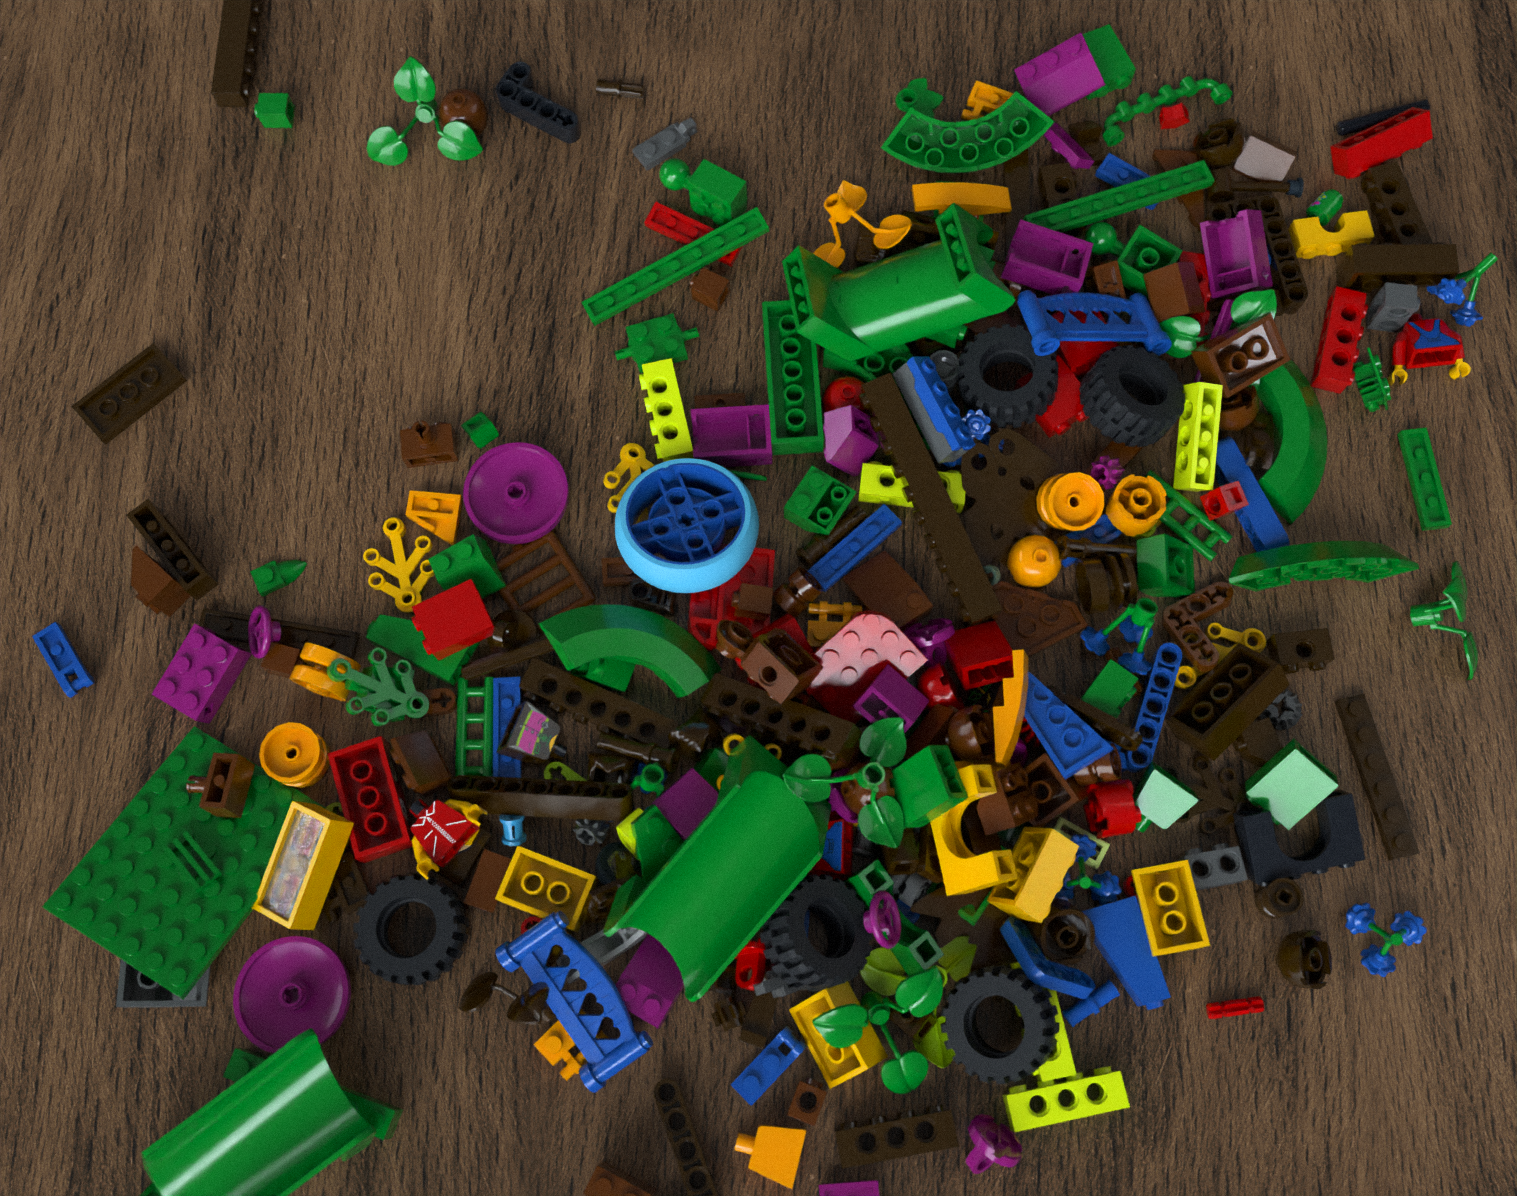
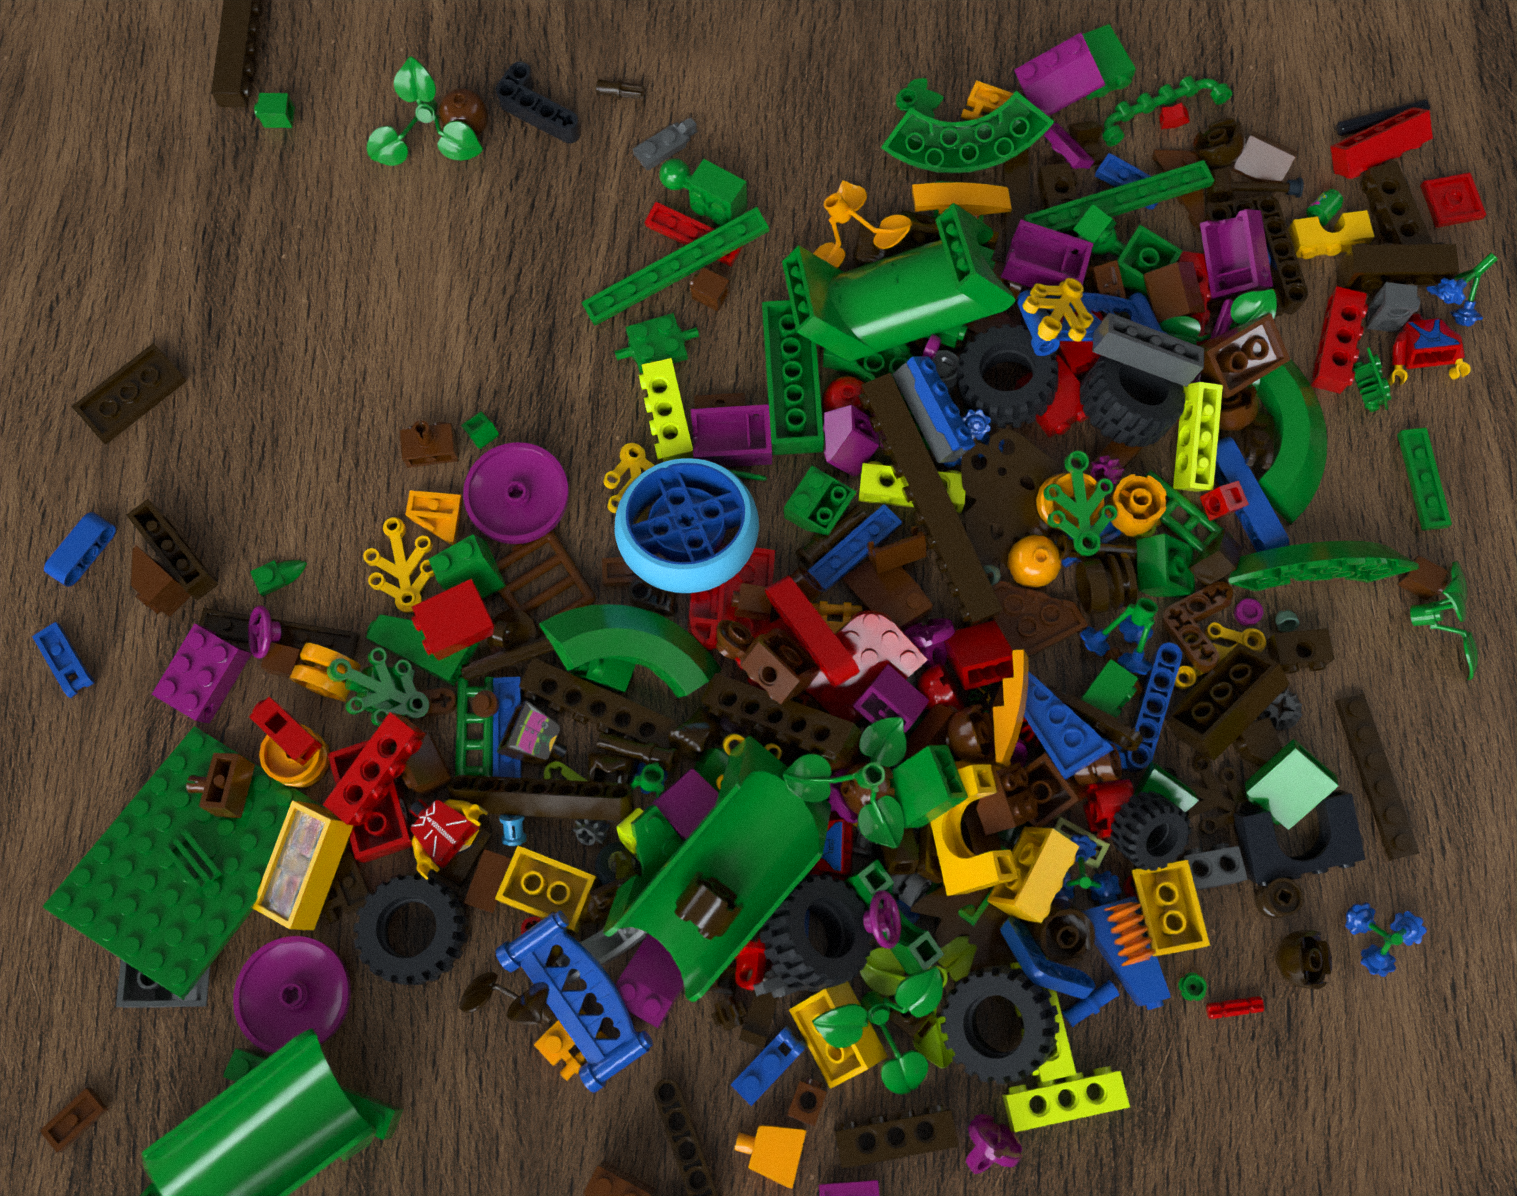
none -> reddish brown plate [40,1088,108,1153]
none -> blue beam [44,512,116,587]
none -> red brick [249,697,323,766]
none -> red brick [323,712,426,826]
none -> reddish brown plate [472,690,499,718]
none -> dark brown brick [674,871,744,940]
none -> red beam [764,575,860,688]
none -> reddish brown hinge [867,525,927,574]
none -> magenta tile [922,334,942,361]
none -> yellow plant [1022,278,1094,342]
none -> green plant [1043,451,1117,556]
none -> green brick [1073,204,1117,248]
none -> dark grey brick [1092,313,1204,387]
none -> orange piece [1104,902,1156,967]
none -> black tyre [1110,791,1191,871]
none -> green plate [1178,972,1207,1001]
none -> dark brown slope [1187,530,1243,586]
none -> magenta tile [1234,598,1263,626]
none -> sand green hinge [1275,609,1299,633]
none -> reddish brown brick [1397,555,1448,601]
none -> red tile [1420,172,1487,228]

